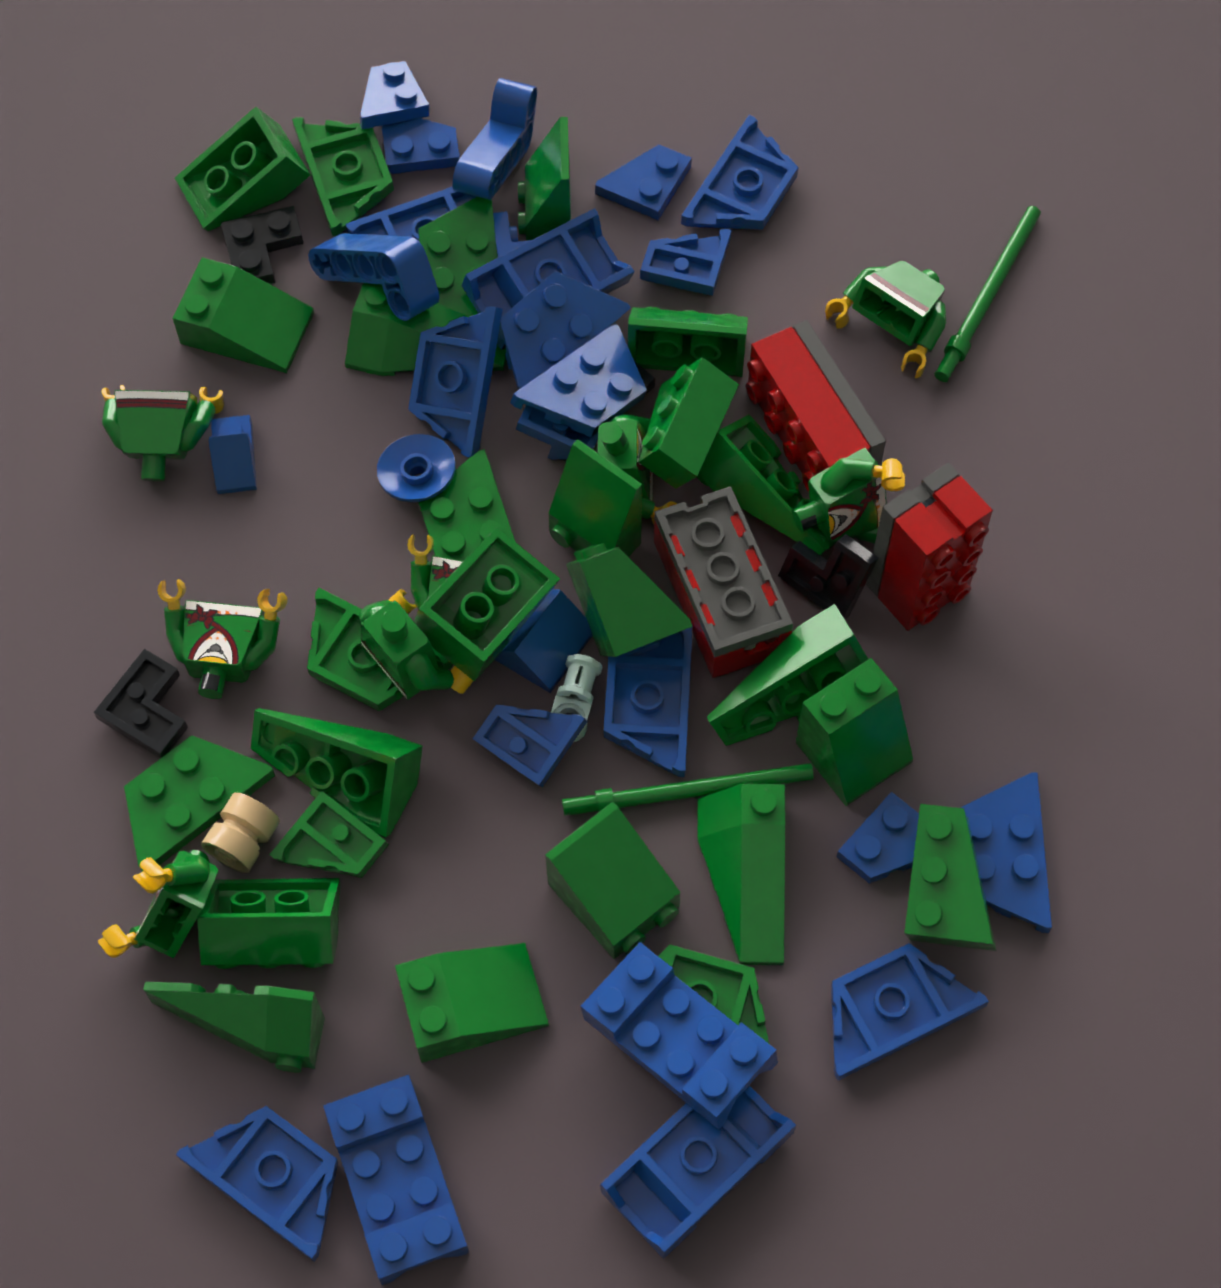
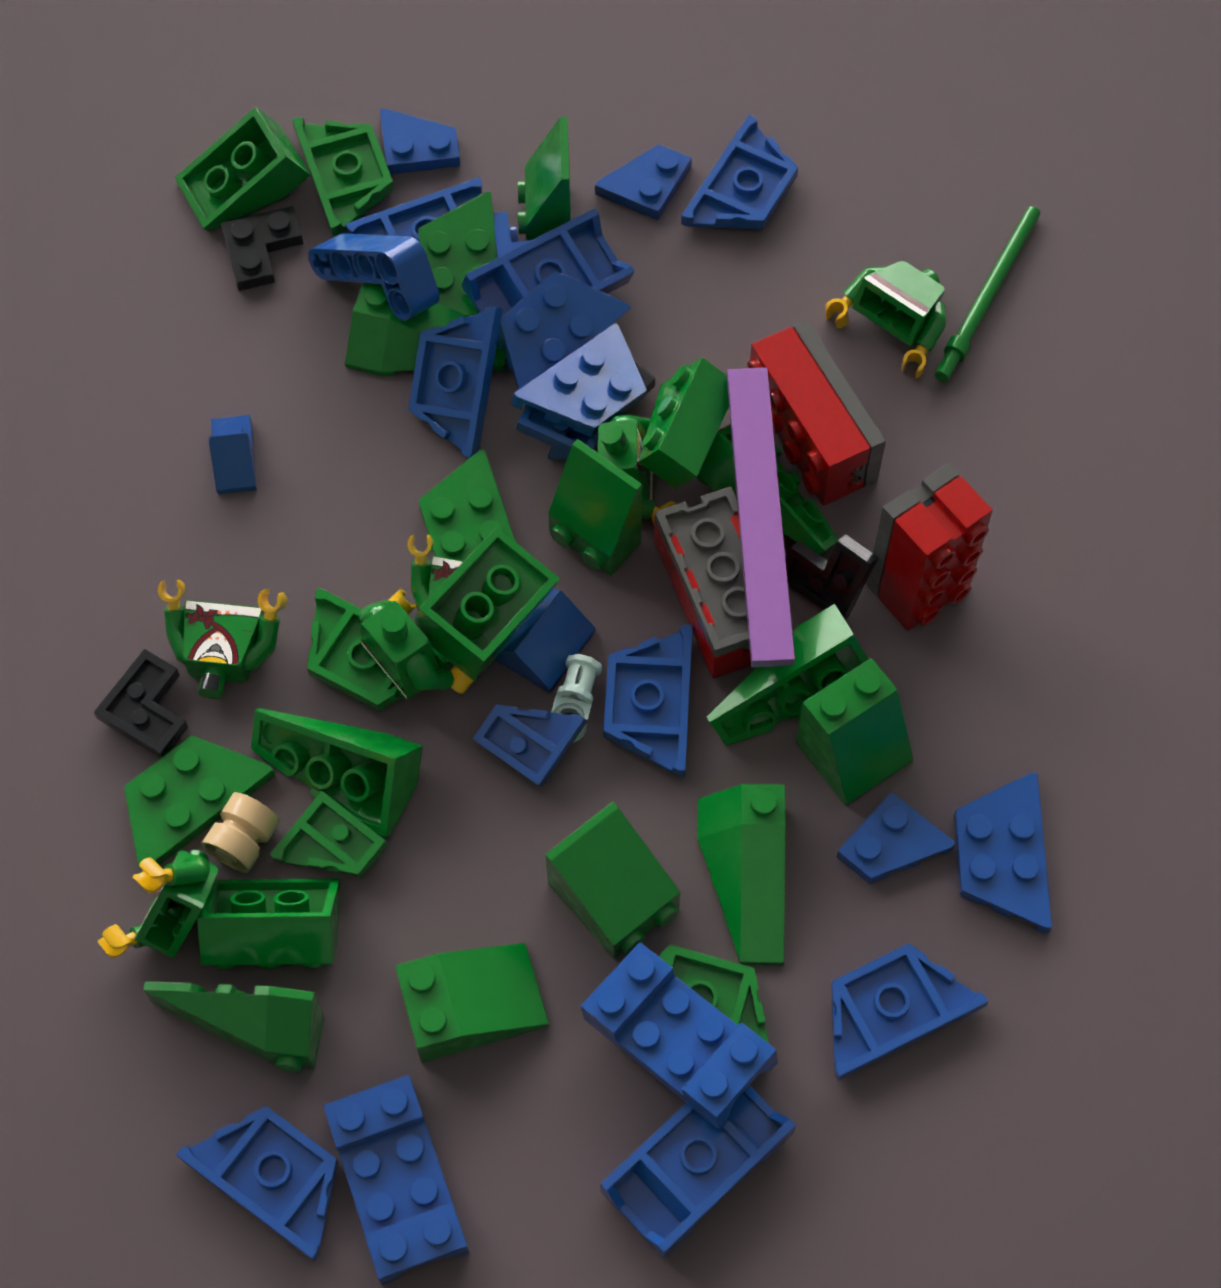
green torso [101,385,224,481] -> none
green slope [172,257,314,373] -> none
wing [360,61,429,129] -> none
blue dish [377,434,456,502] -> none
blue beam [452,78,537,200] -> none
green bar [562,763,814,816] -> none
green slope [566,543,693,657] -> none
green slope [628,307,748,377] -> none
blue wing [640,229,732,296] -> none
green torso [792,448,905,544] -> none
green wedge [904,804,997,951] -> none
none -> medium lavender tile [727,367,795,667]

